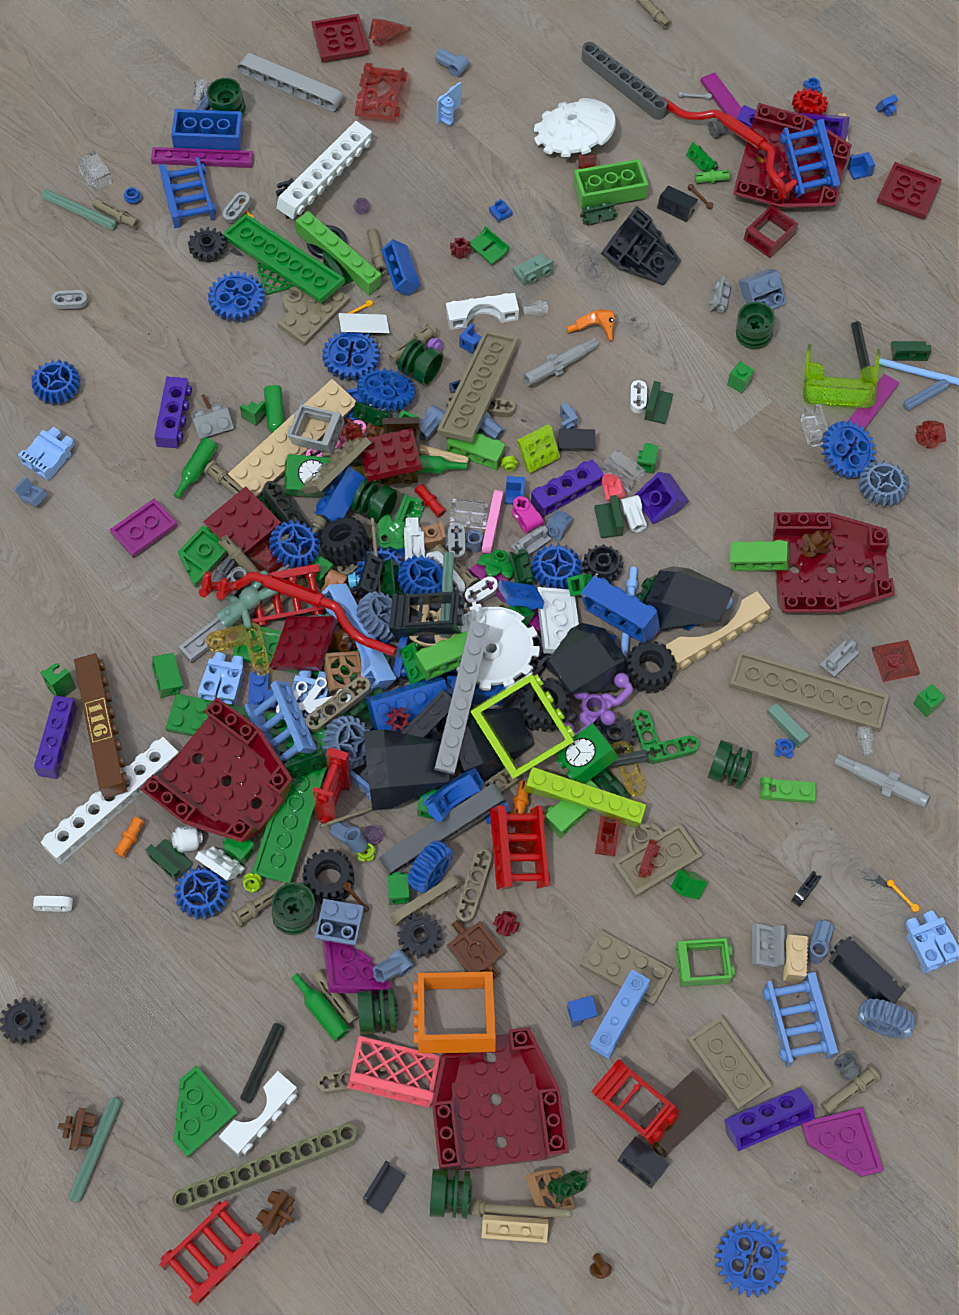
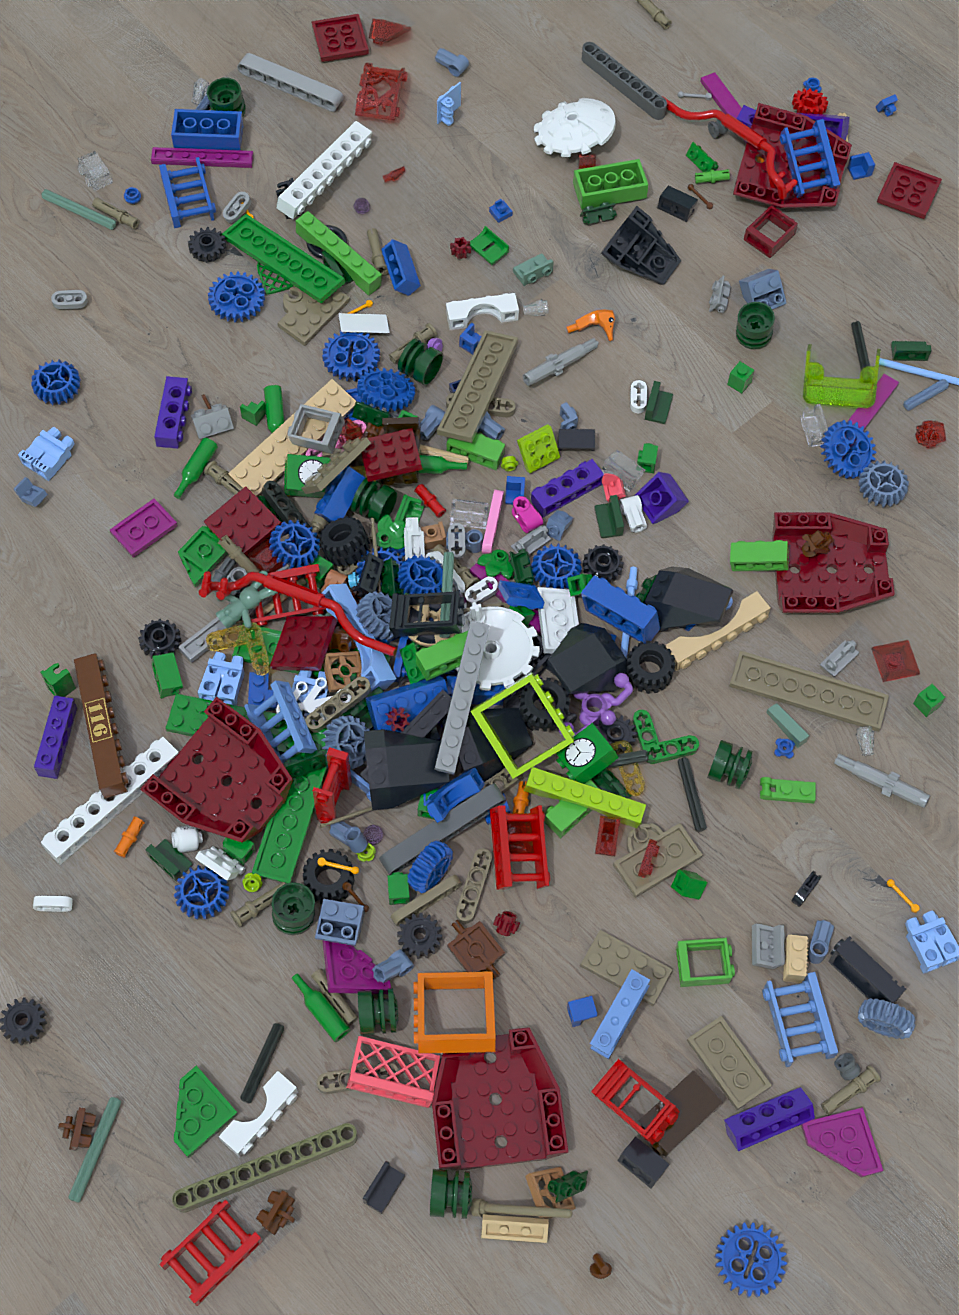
none -> black gear [138,619,182,659]
none -> light orange hinge [318,858,359,874]
none -> clear red bar [383,166,405,182]
none -> pearl dark grey axle [677,757,707,832]

